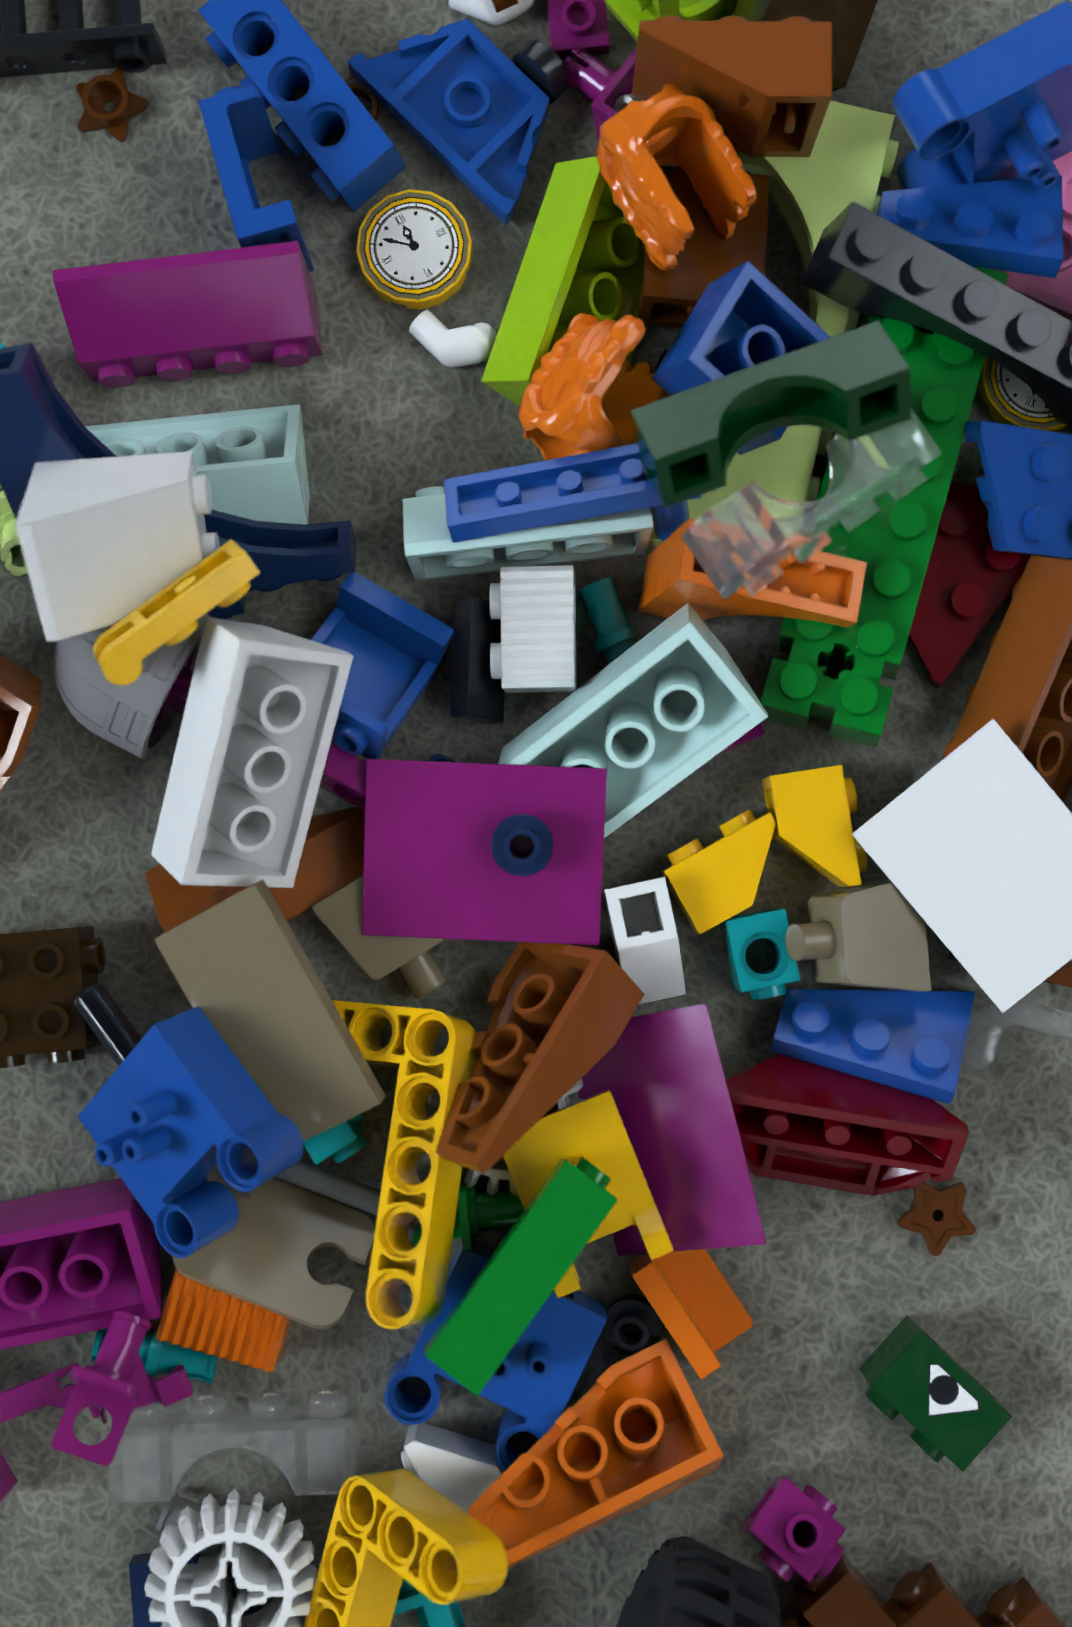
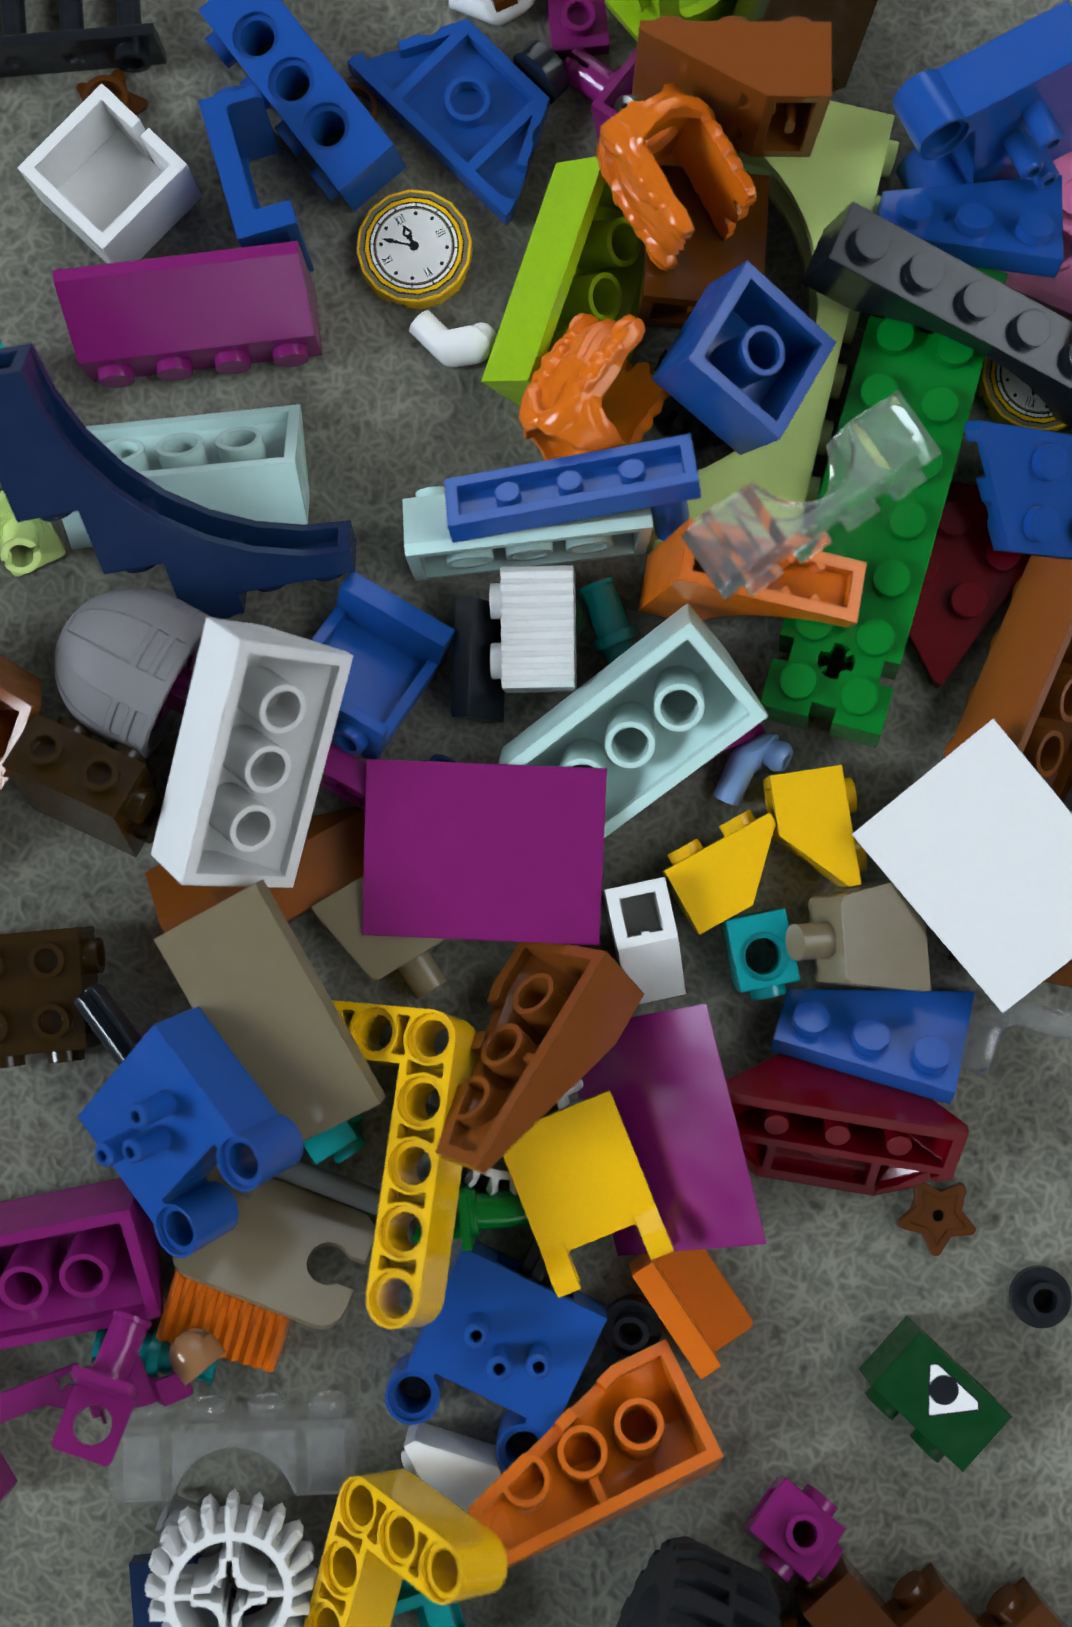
white slope [15,451,220,642] -> none
yellow plate [93,539,260,685] -> none
green brick [424,1157,618,1397] -> none
dark blue plate [491,813,554,876] -> none
dark green arch [630,321,911,508] -> none
none -> dark brown brick [2,713,163,857]
none -> white piece [17,83,203,264]
none -> medium nougat hinge [169,1328,226,1386]
none -> light blue arm [713,733,793,806]
none -> black plate [1009,1265,1072,1328]

